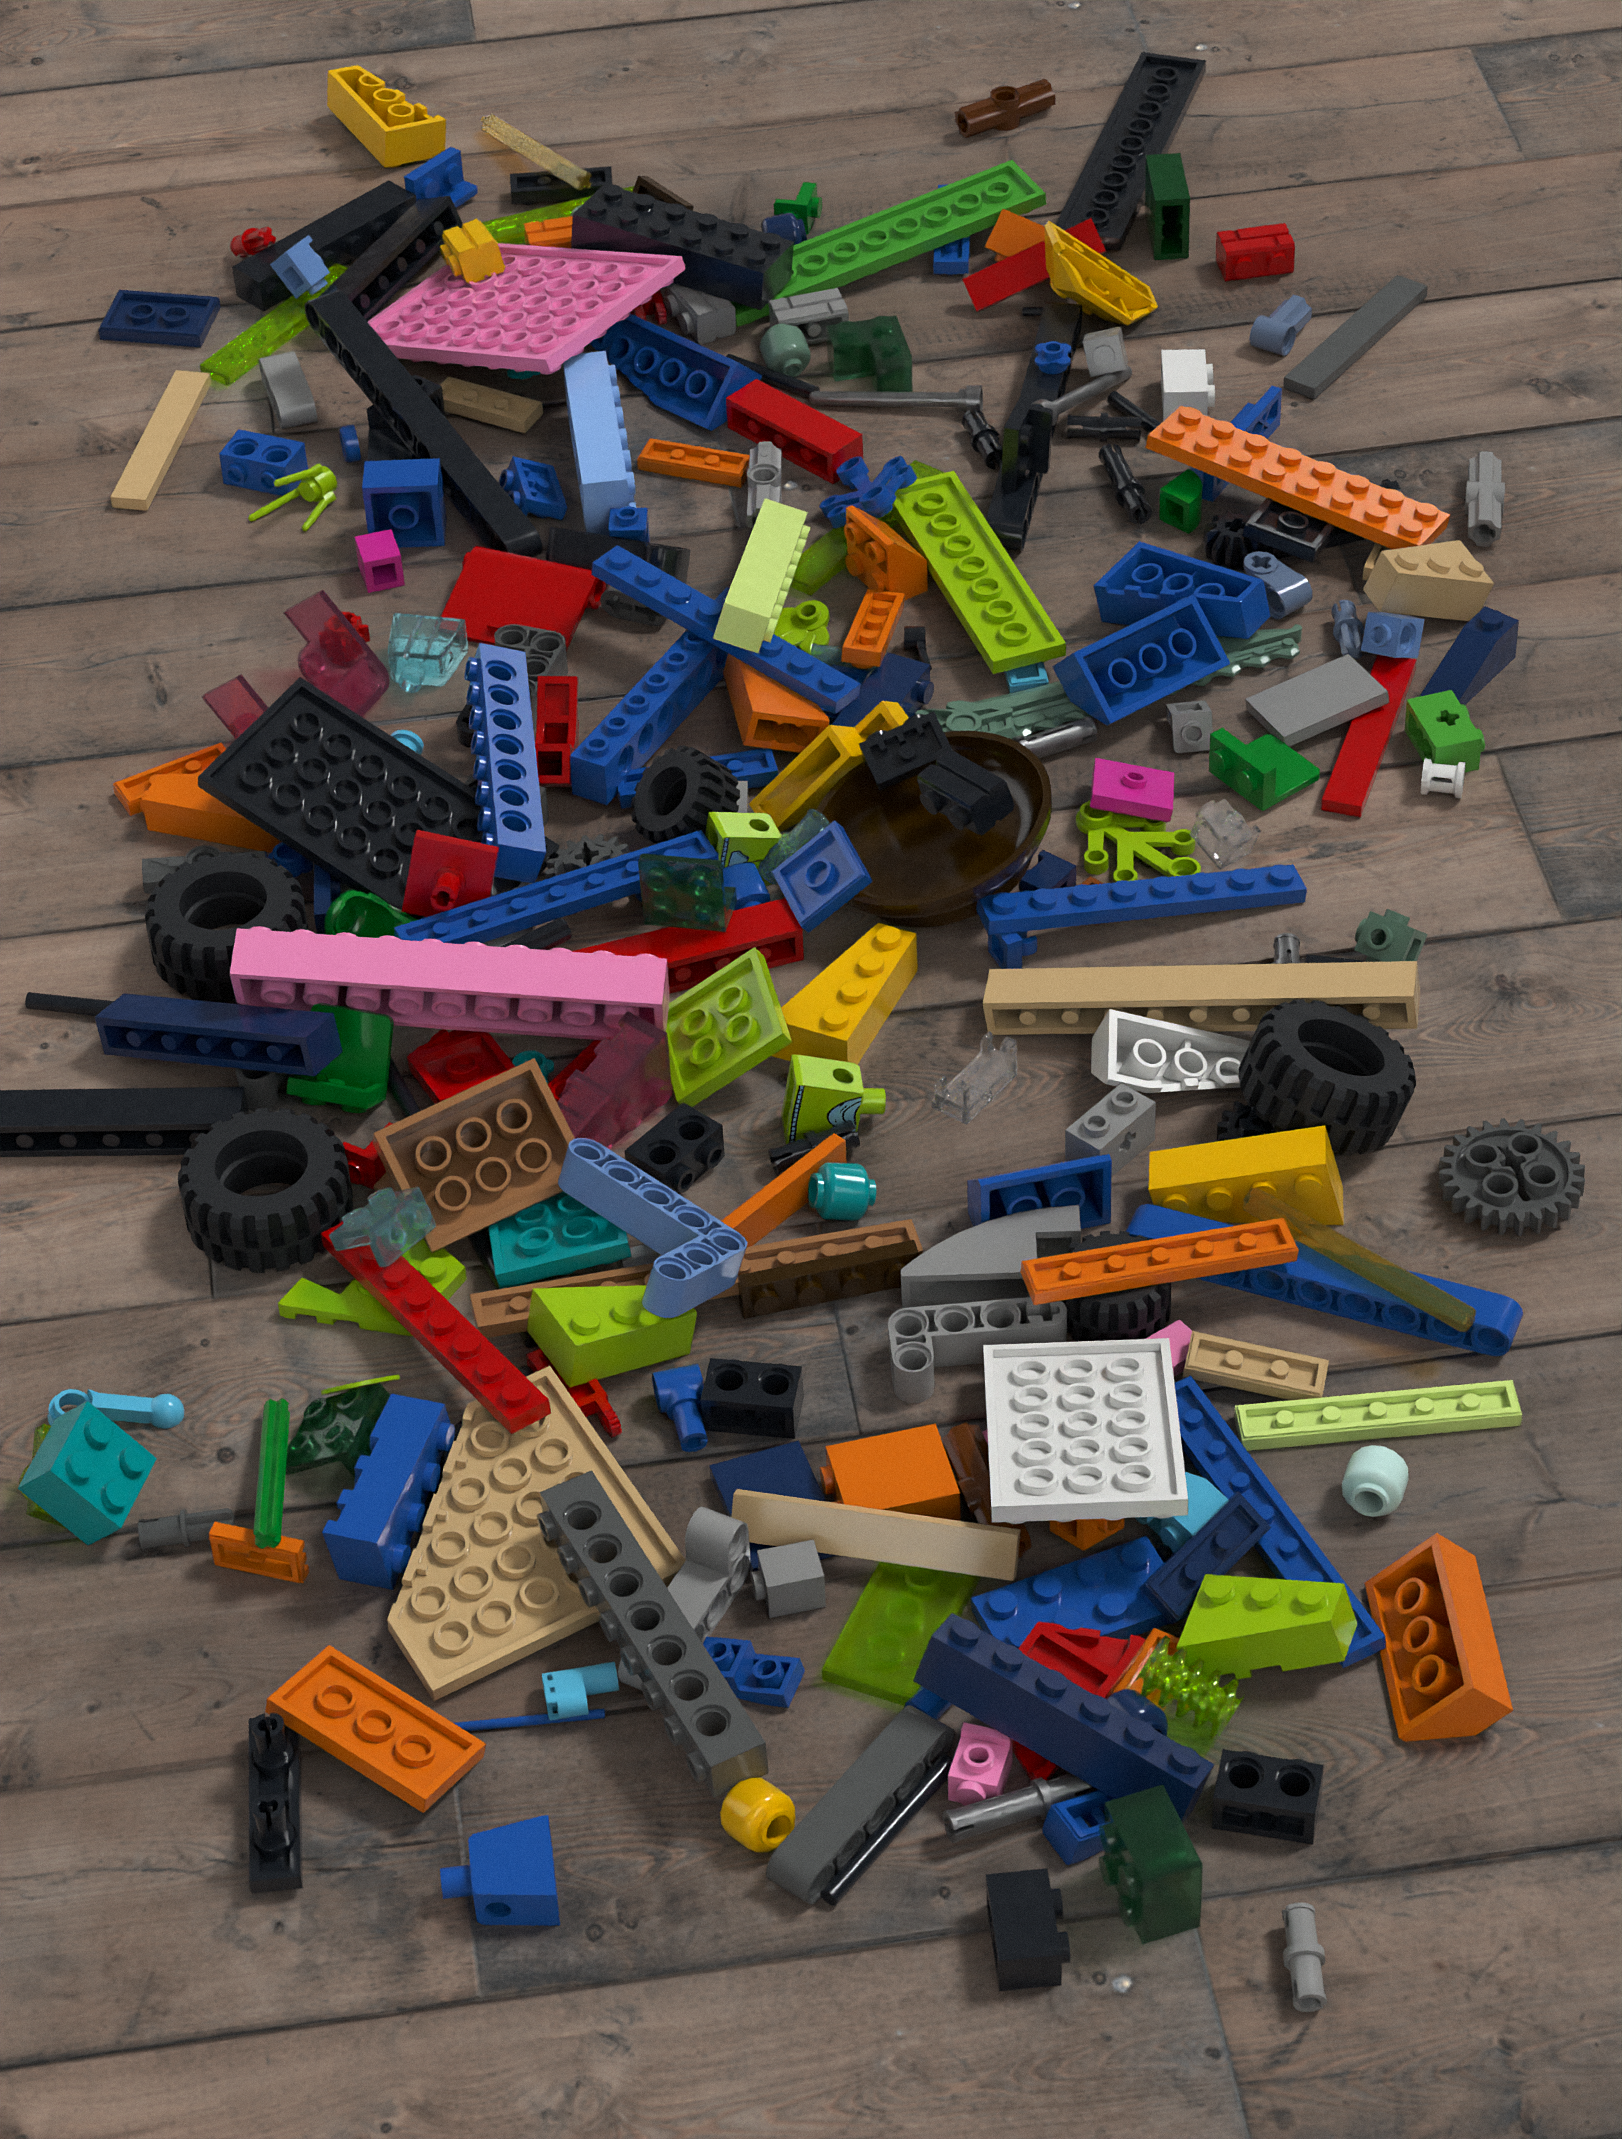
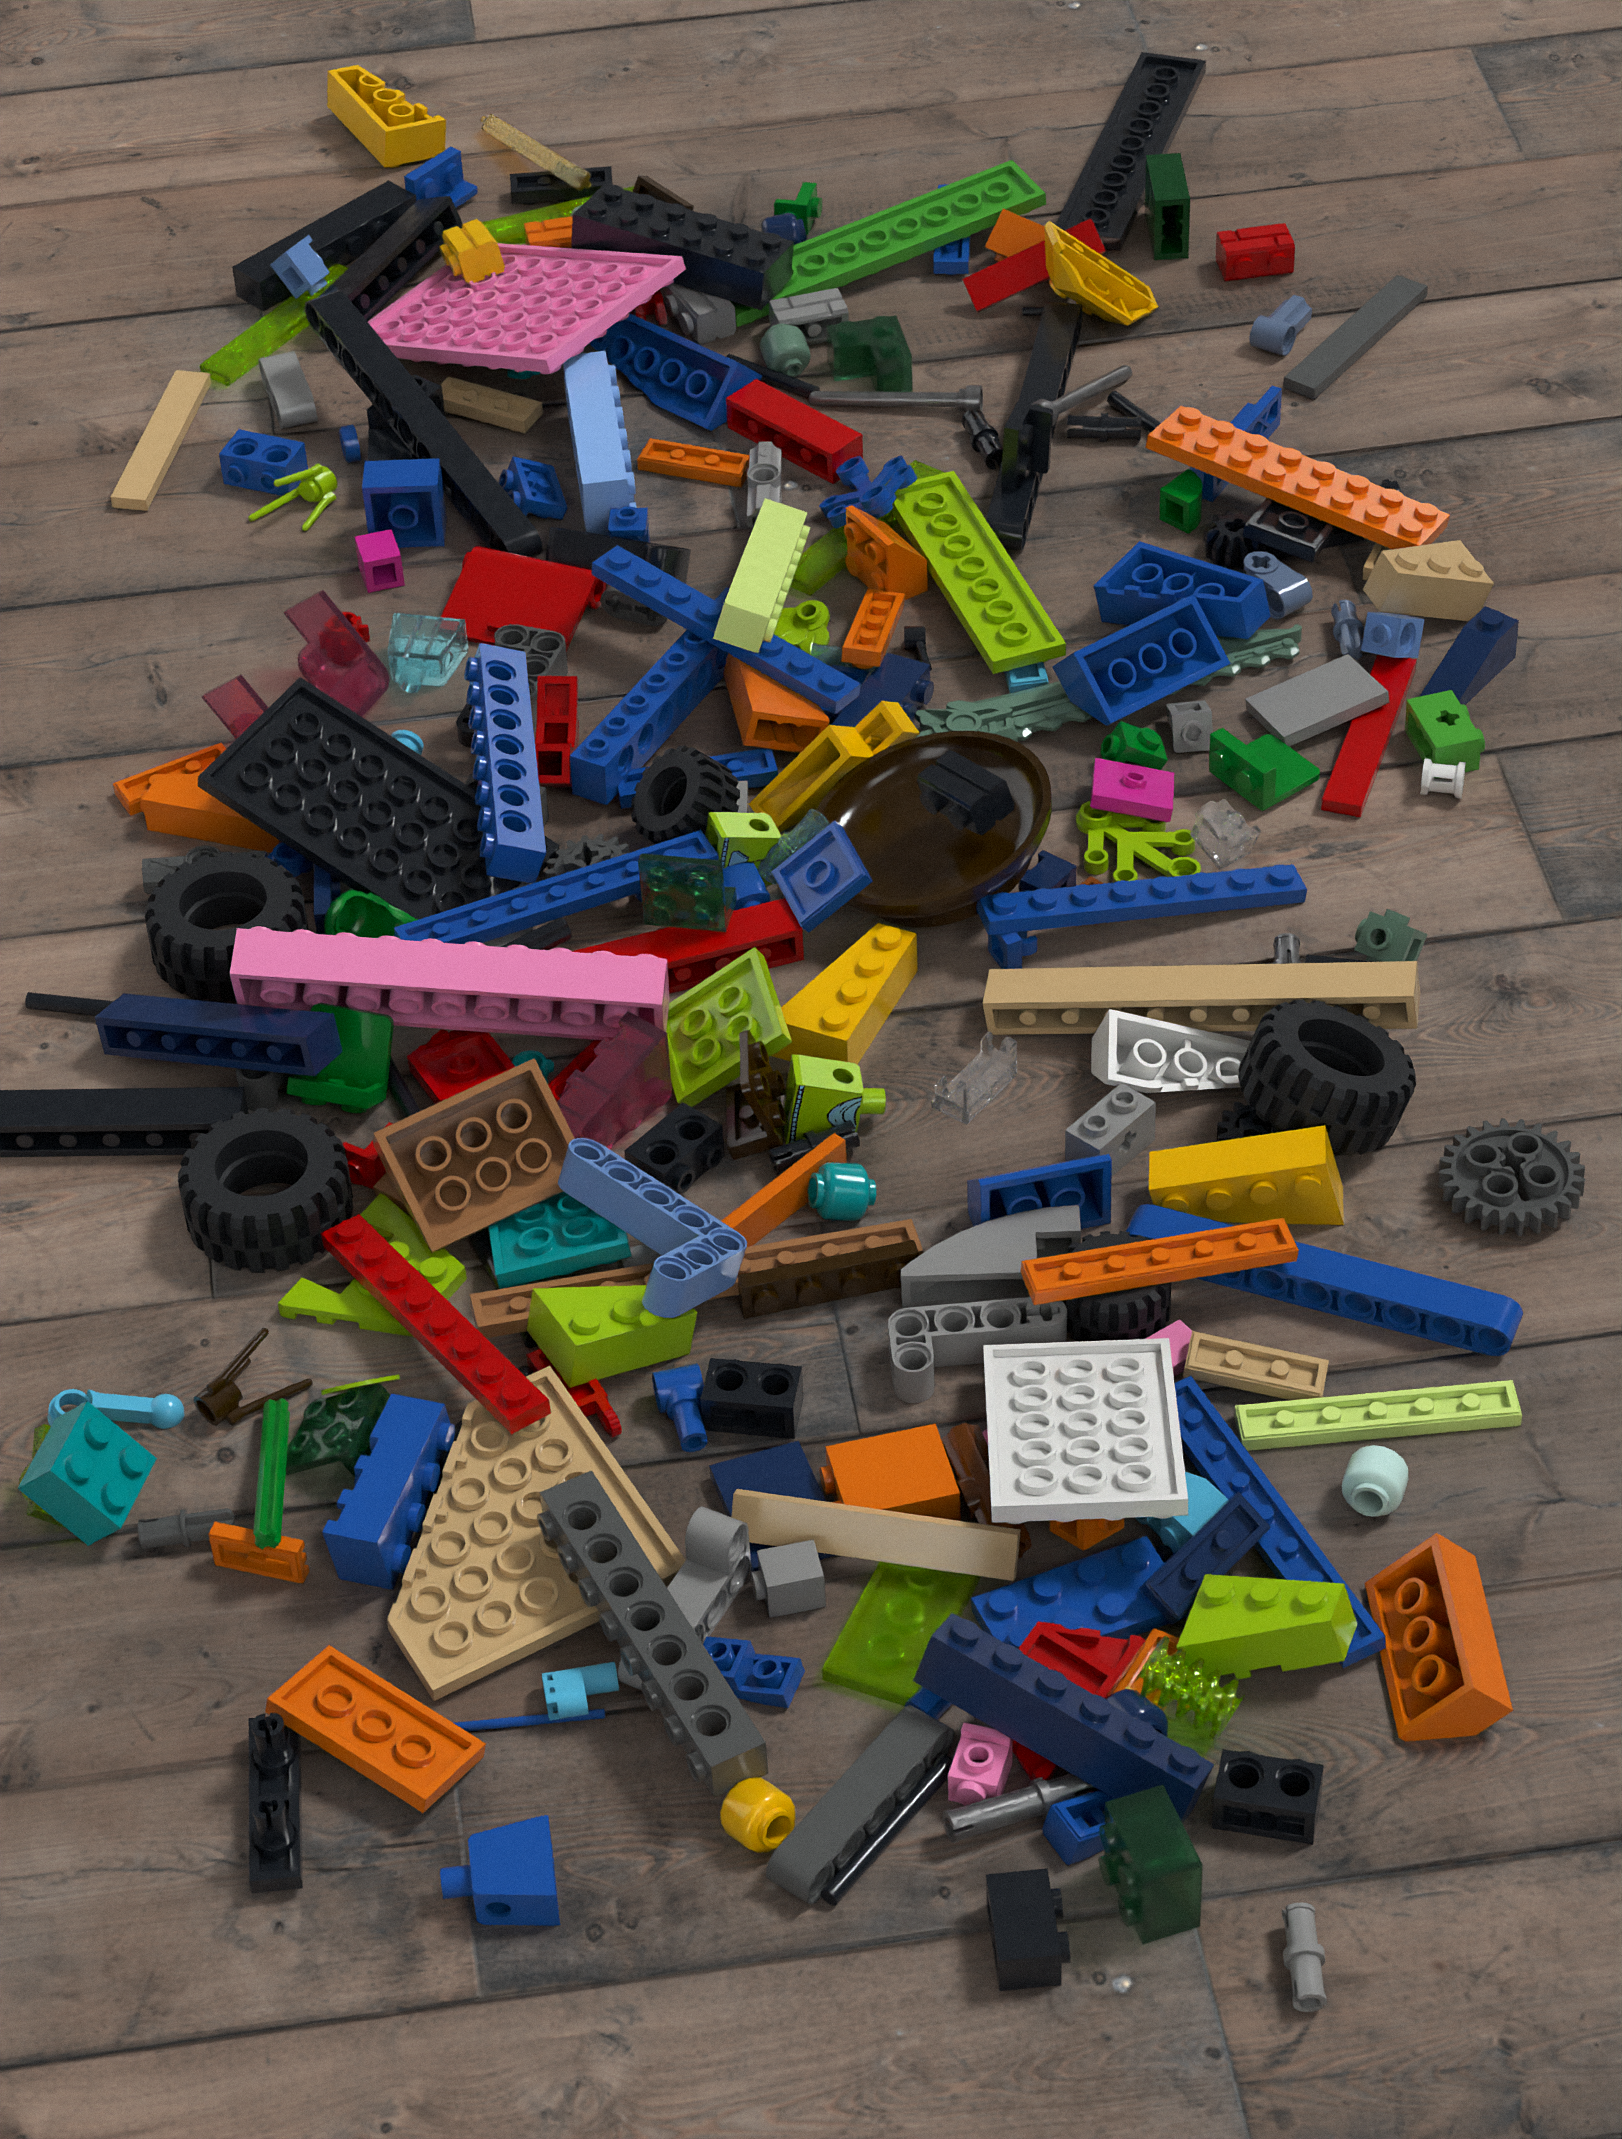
dark blue tile [98,290,221,347] -> none
red axle [230,227,276,258] -> none
clear light blue bracket [329,1187,436,1267] -> none
red tile [402,830,499,917] -> none
black bracket [859,711,953,791] -> none
reddish brown piece [955,79,1056,138] -> none
flat silver pin [1012,717,1097,758] -> none
blue plate [1035,341,1071,374] -> none
light grey brick [1083,326,1128,377] -> none
black pin [1098,444,1152,524] -> none
white brick [1161,349,1215,421] -> none
clear yellow axle [1243,1188,1476,1332] -> none
light grey piece [1465,451,1505,547] -> none
none -> dark brown plant [193,1328,313,1426]
none -> dark brown bracket [726,1030,787,1160]
none -> green bracket [1100,721,1168,770]

